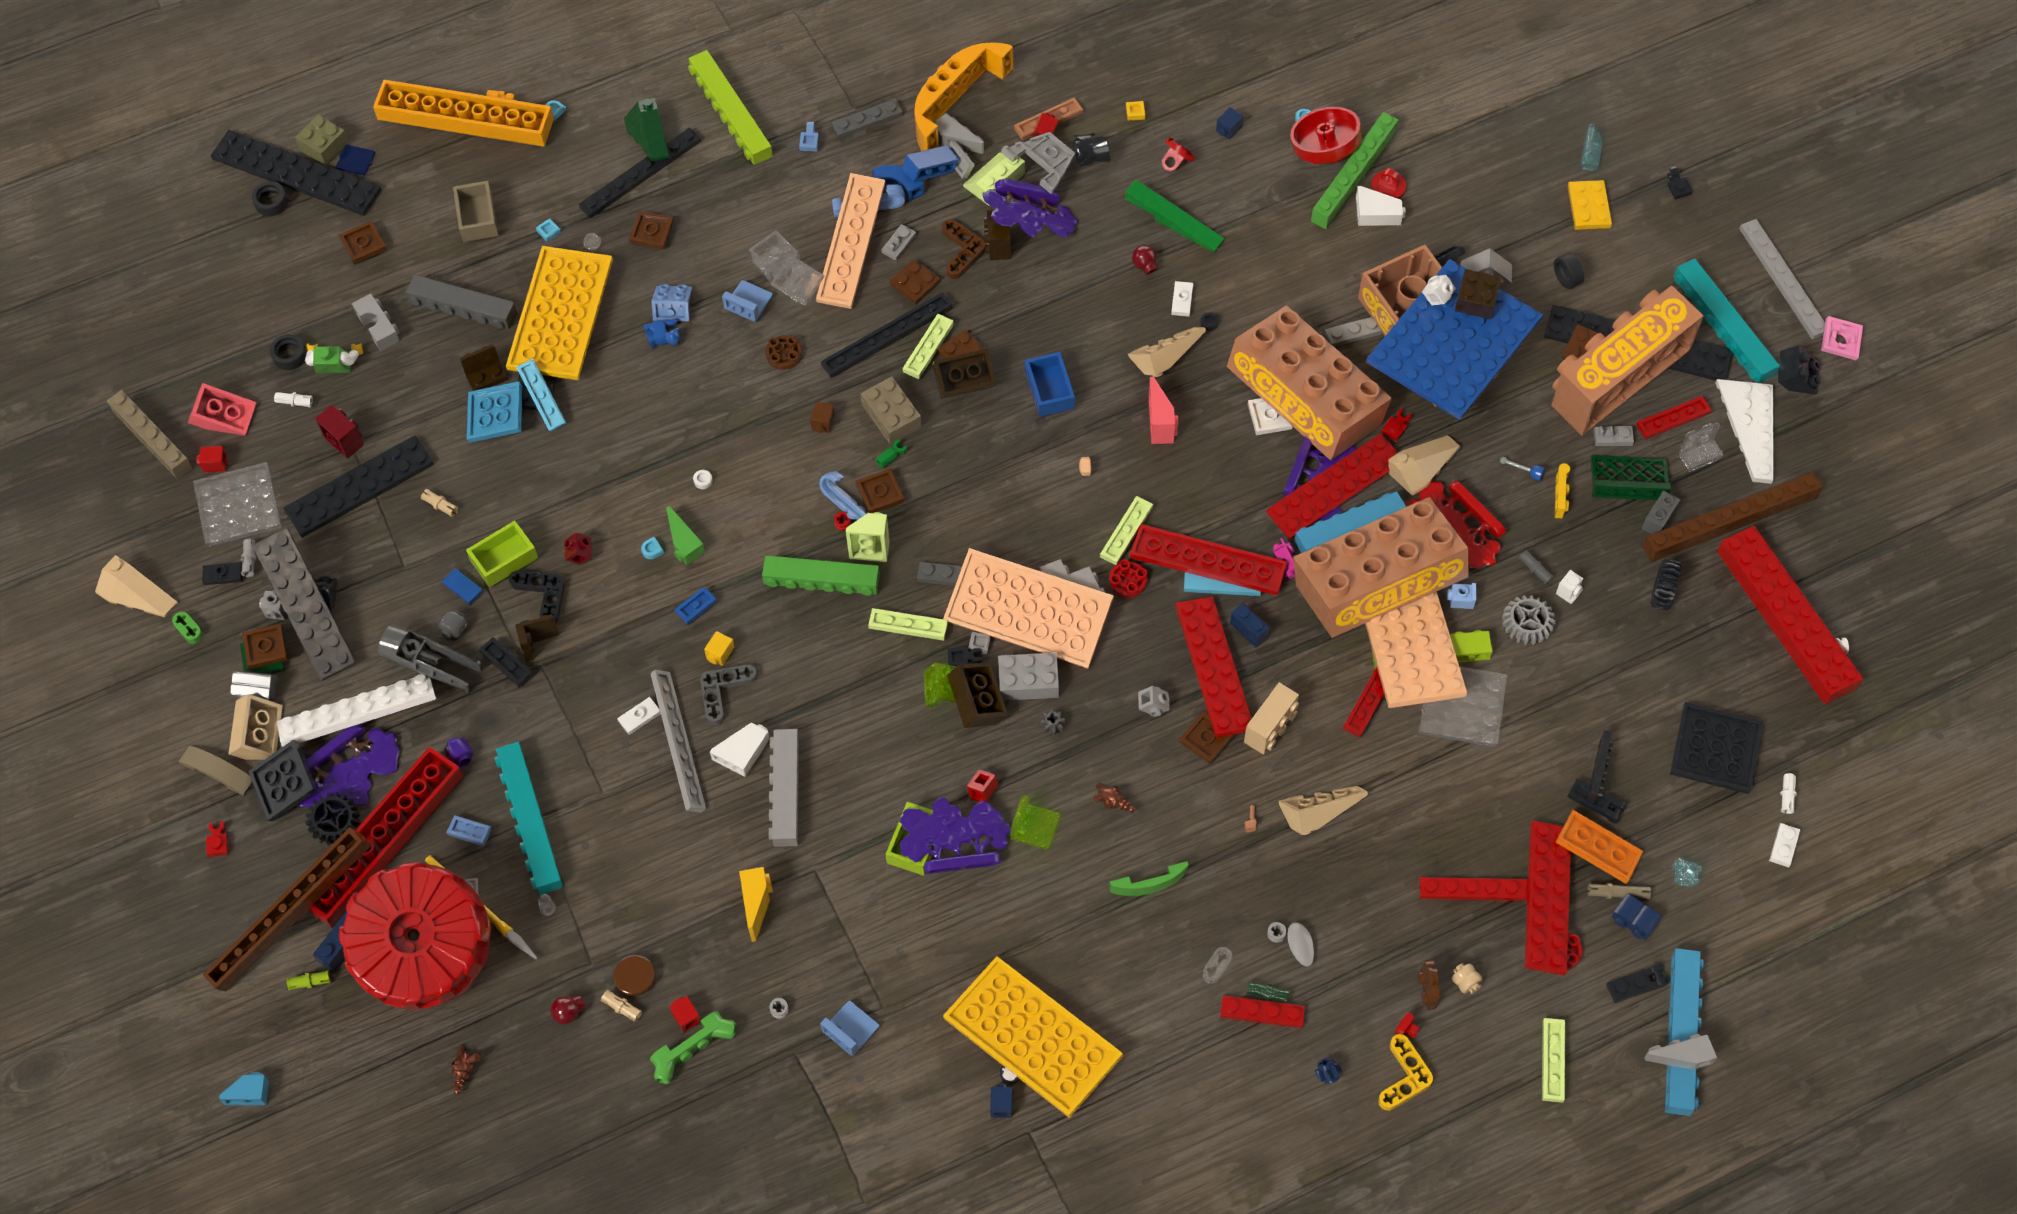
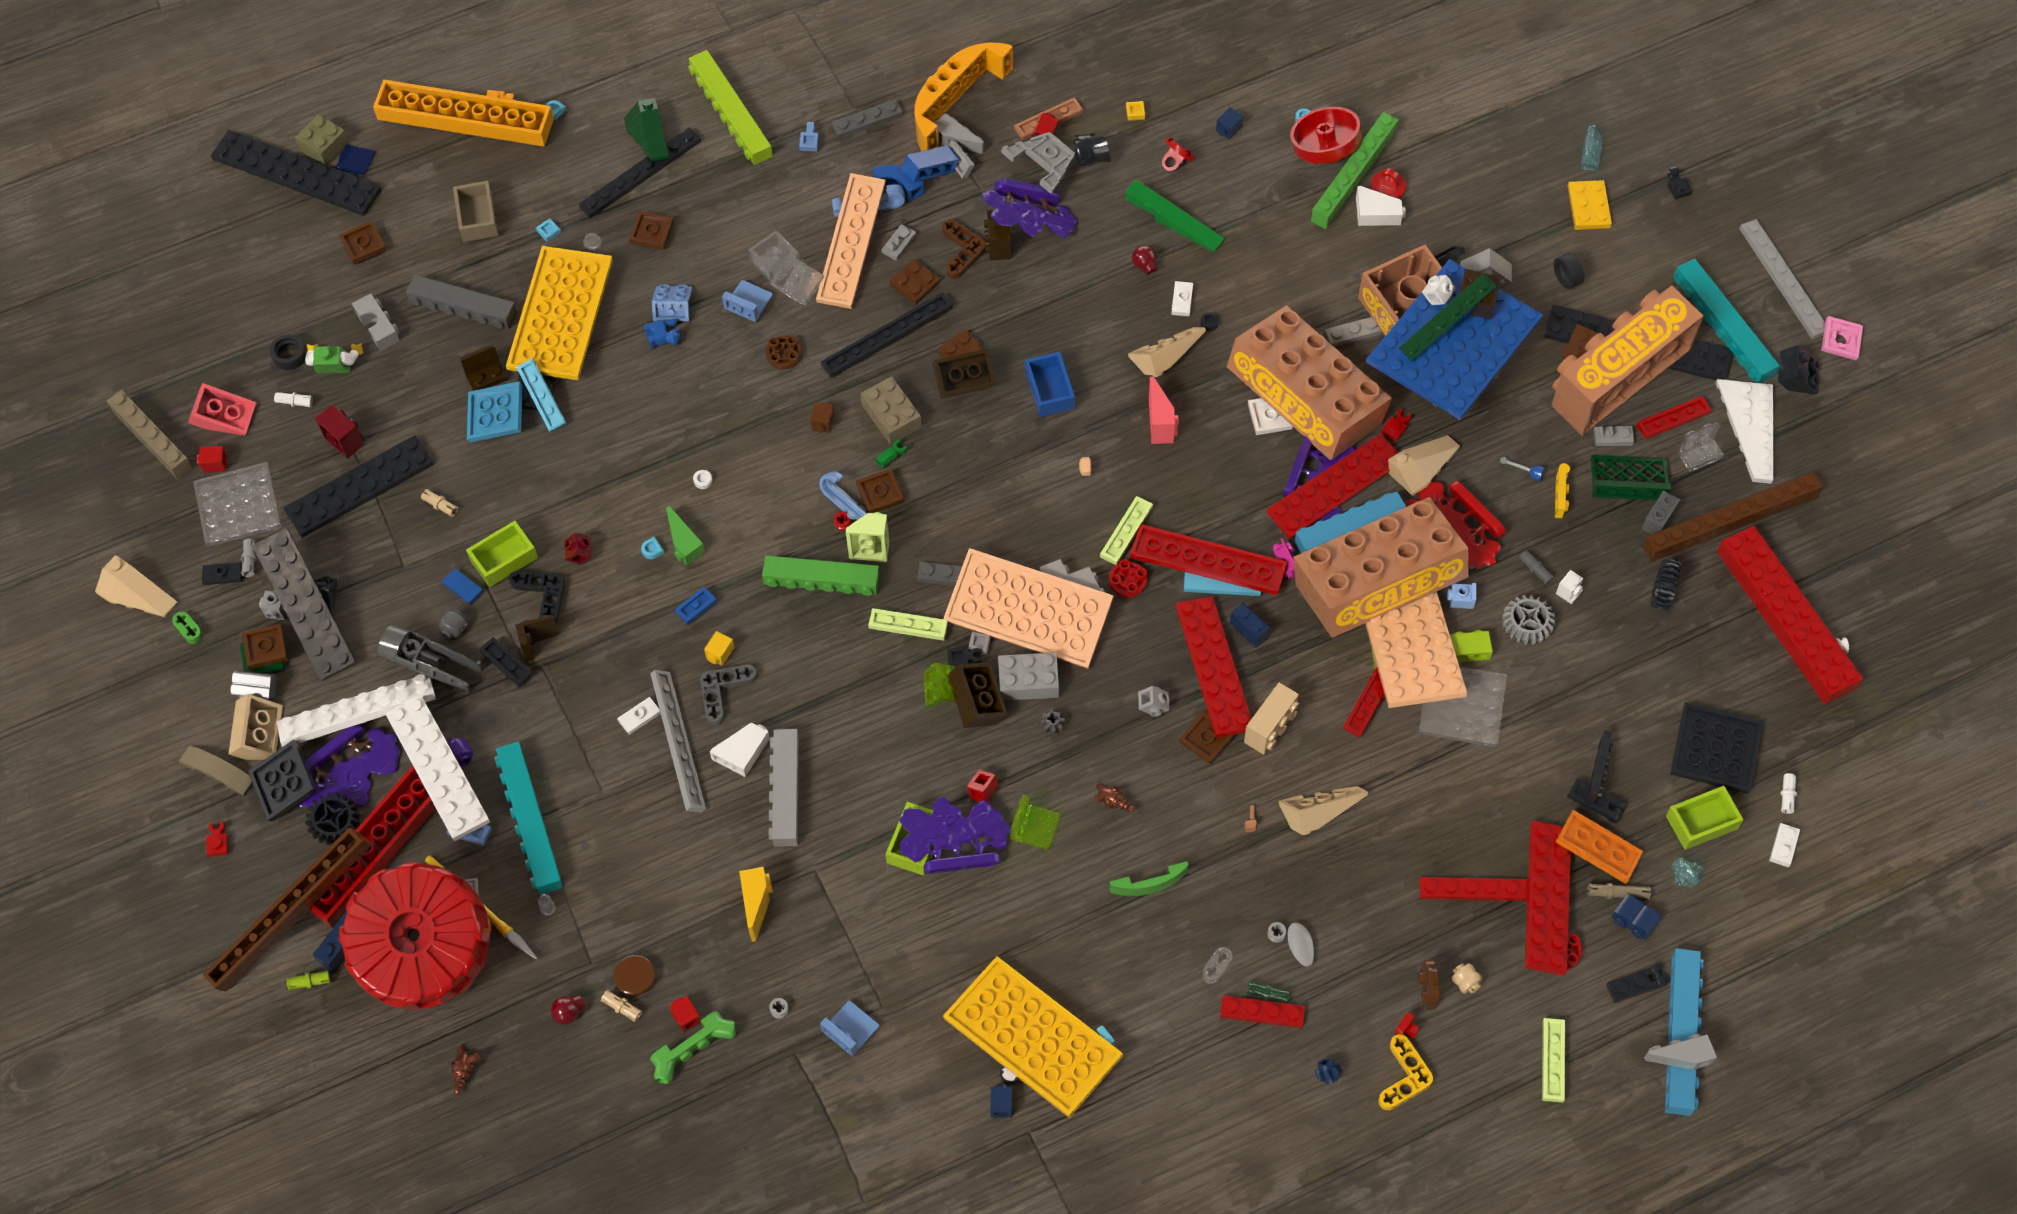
dark azure slope [219,1072,269,1105] -> none
black tyre [252,181,288,216] -> none
yellowish green plate [903,314,954,379] -> none
yellowish green slope [963,152,1025,206] -> none
none -> white plate [385,695,490,841]
none -> medium azure tile [1096,1025,1115,1046]
none -> dark green plate [1399,273,1496,362]
none -> lime piece [1666,786,1743,850]

